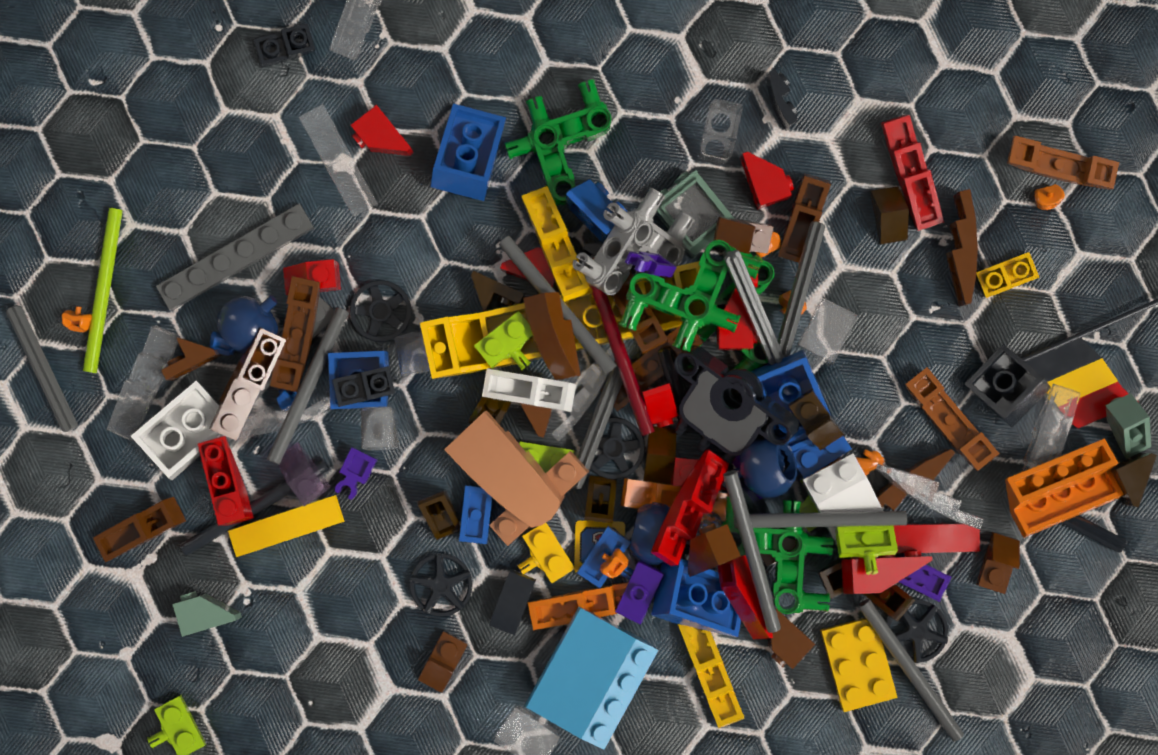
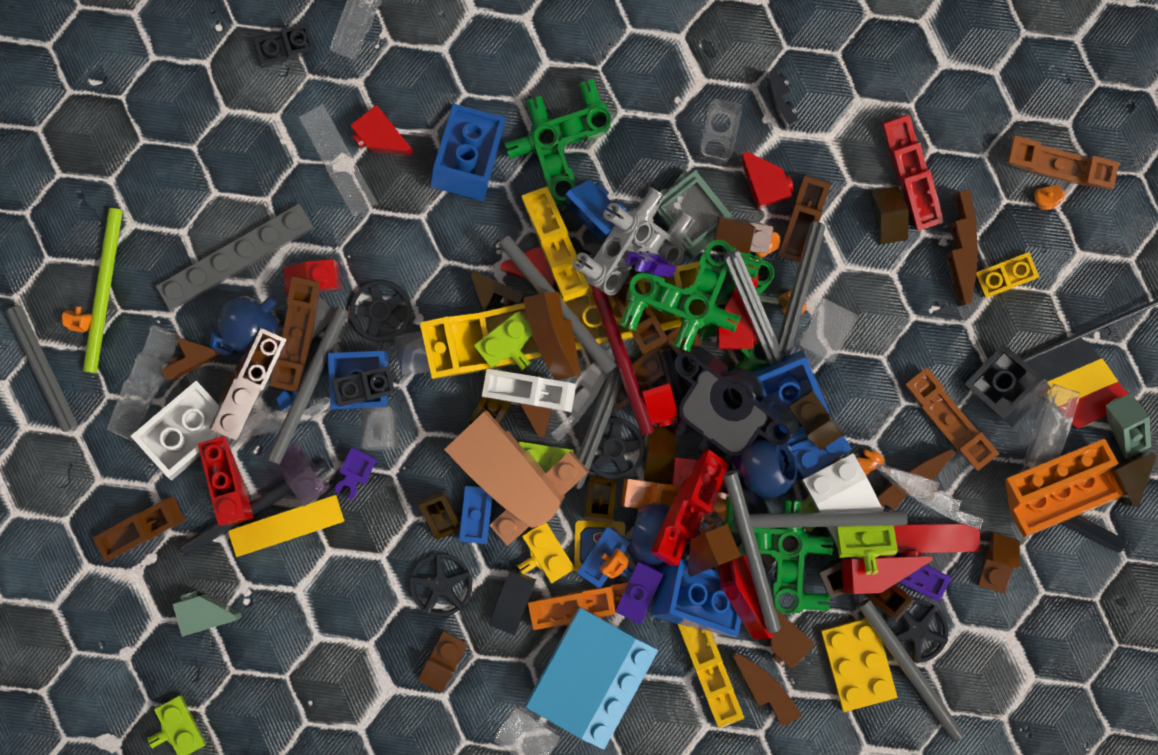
none -> reddish brown slope [731,650,802,727]

